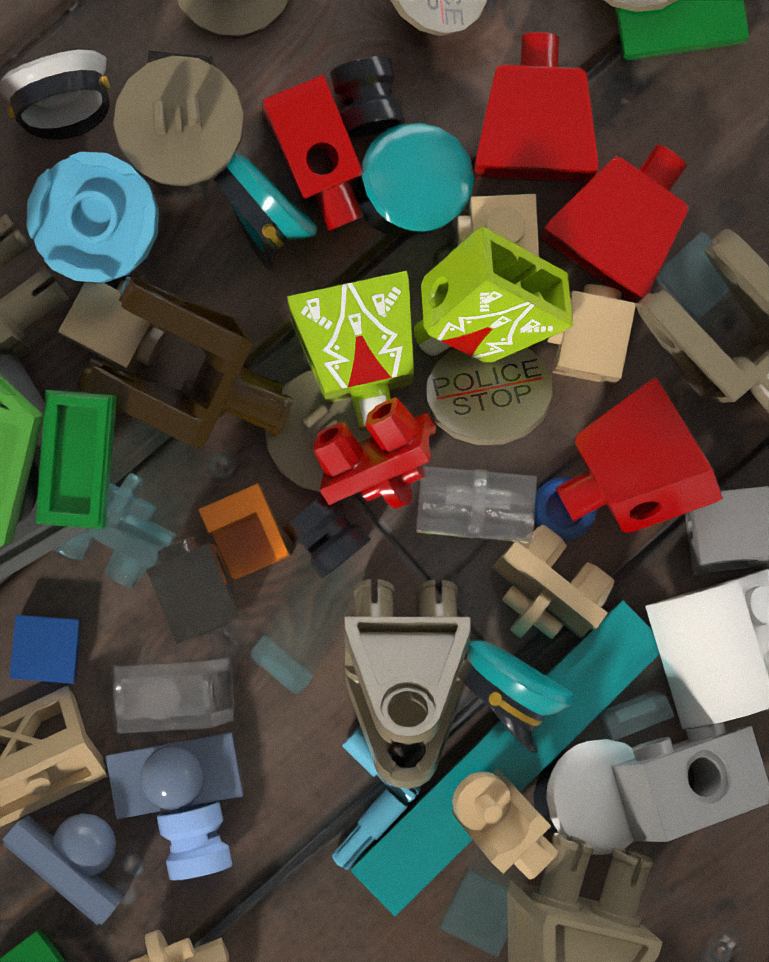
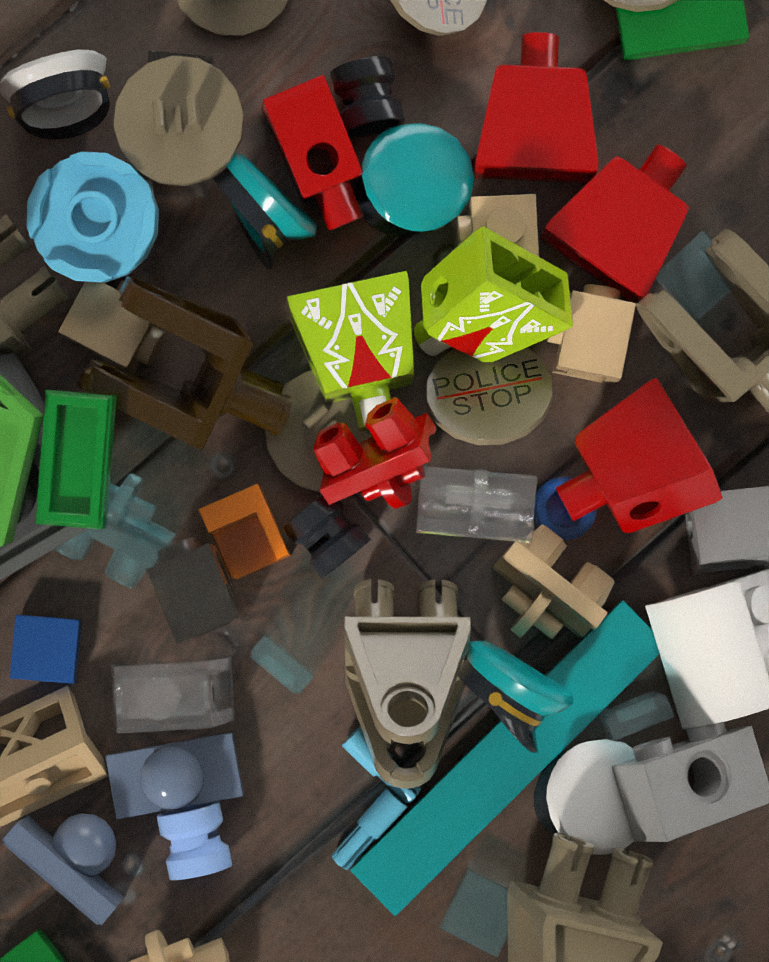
tan hips [452,768,558,880] -> none

